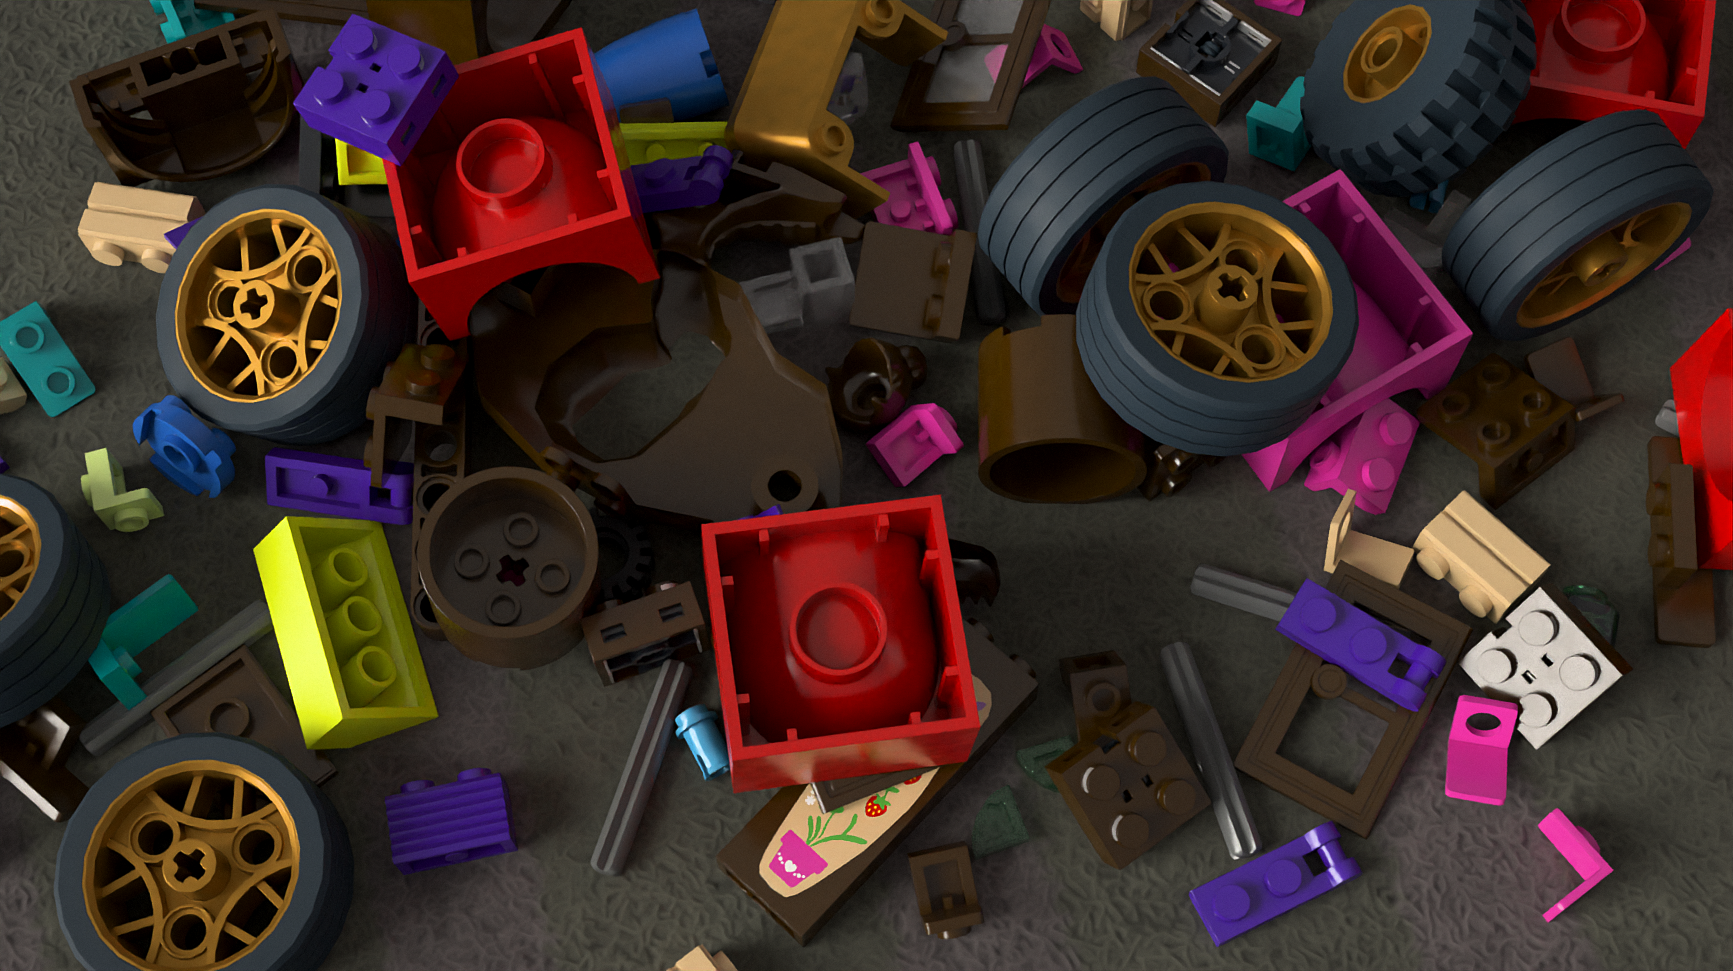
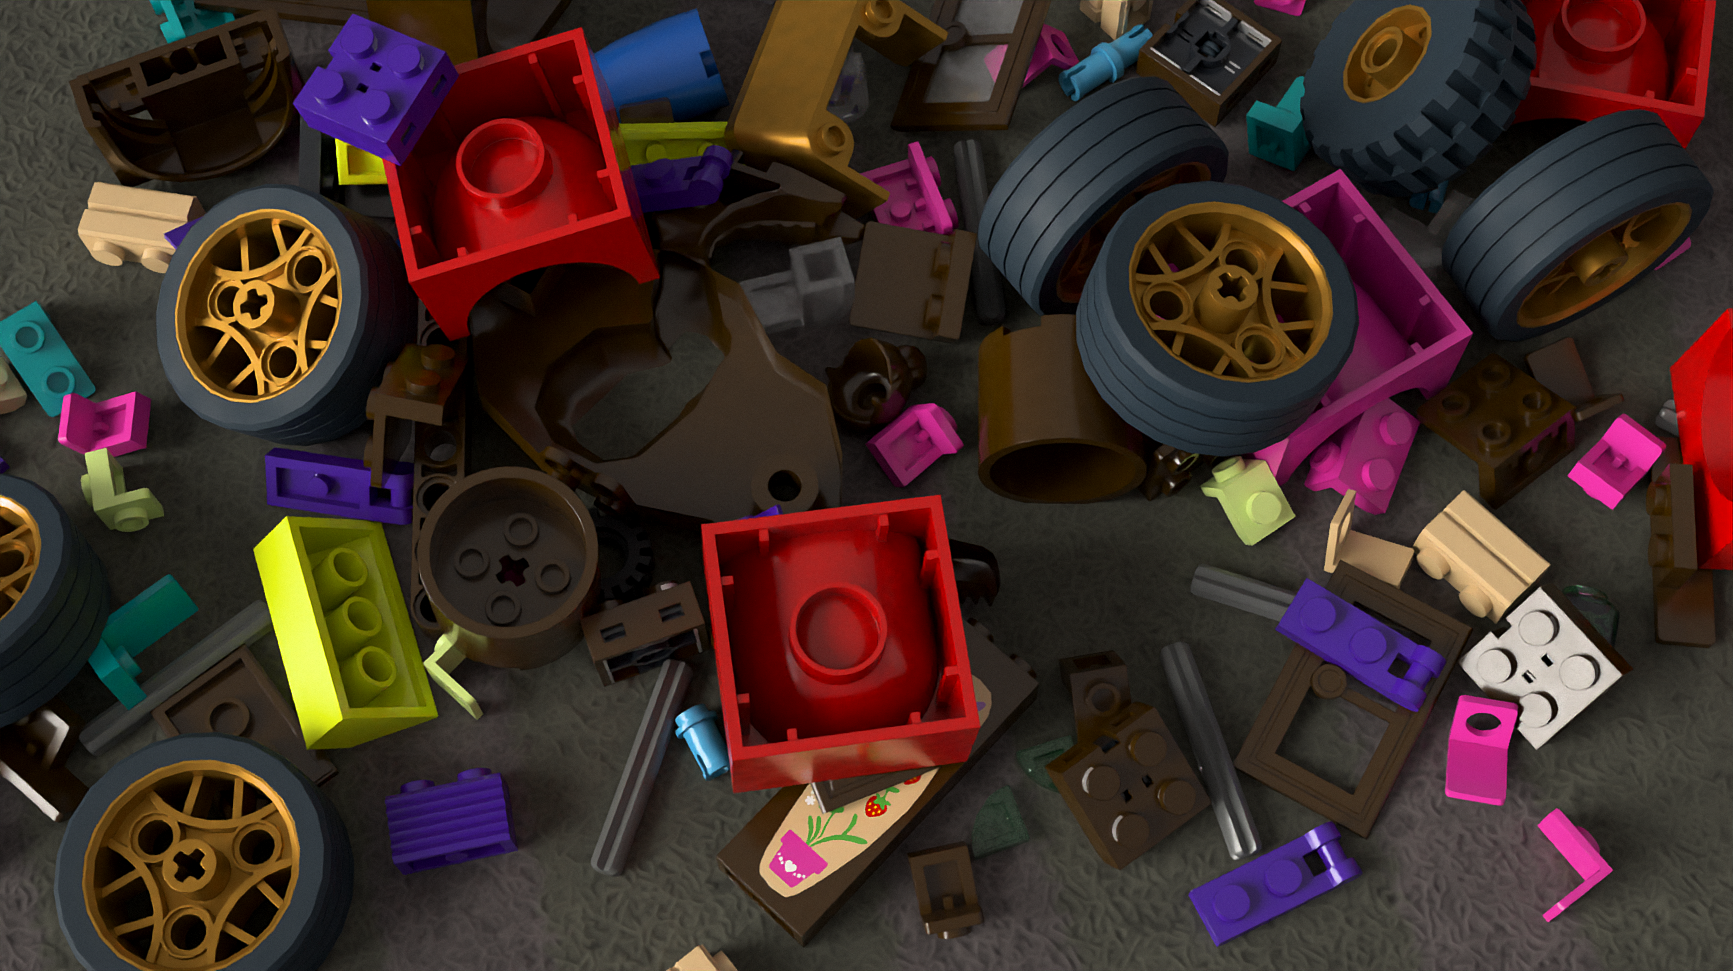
blue plate [133,395,236,498] -> none
none -> dark pink bracket [58,391,151,457]
none -> yellowish green bracket [423,634,483,720]
none -> dark azure pin [1059,24,1153,101]
none -> yellowish green bracket [1200,456,1296,546]
none -> dark pink bracket [1568,414,1666,510]

